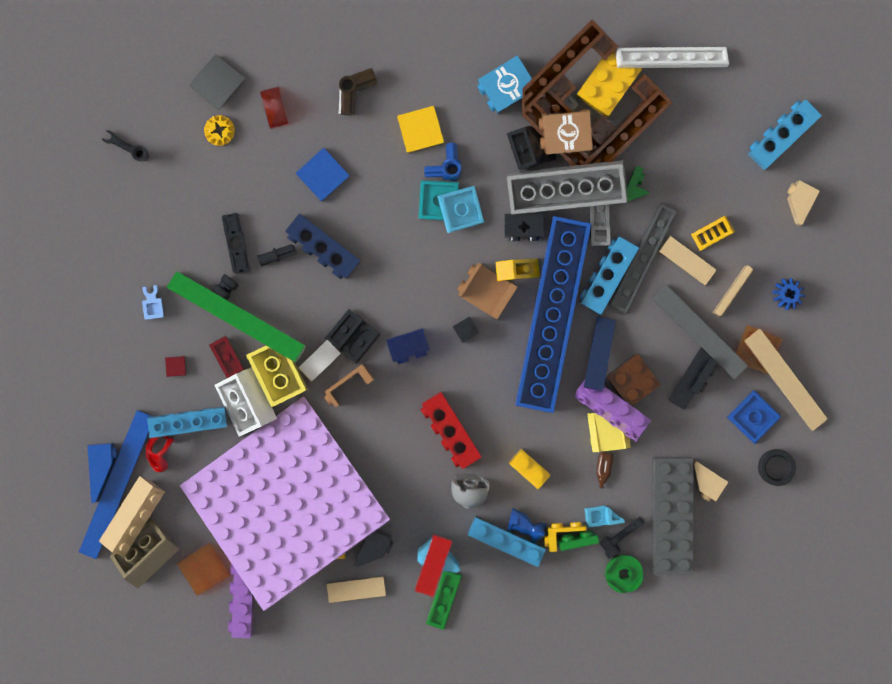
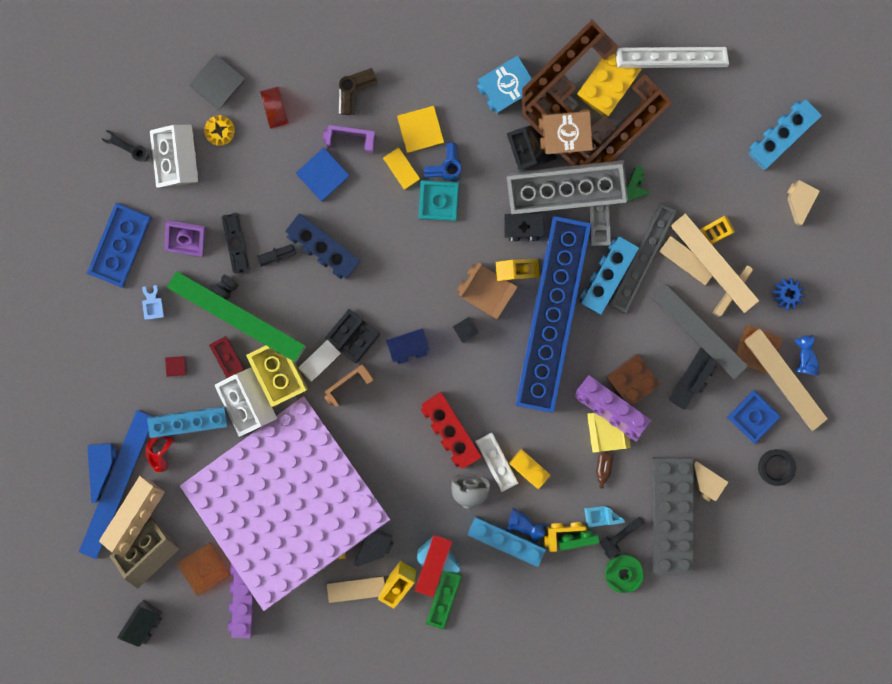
medium azure tile [437,186,485,233] -> none
dark blue tile [583,316,616,392] -> none
none -> blue tile [87,203,152,288]
none -> black slope [117,600,163,647]
none -> white slope [150,125,198,188]
none -> medium lavender slope [165,220,207,257]
none -> medium lavender panel [323,125,376,154]
none -> yellow slope [378,561,416,609]
none -> yellow tile [383,147,420,190]
none -> white tile [475,432,519,492]
none -> tan tile [671,214,760,314]
none -> blue animal [795,335,819,376]

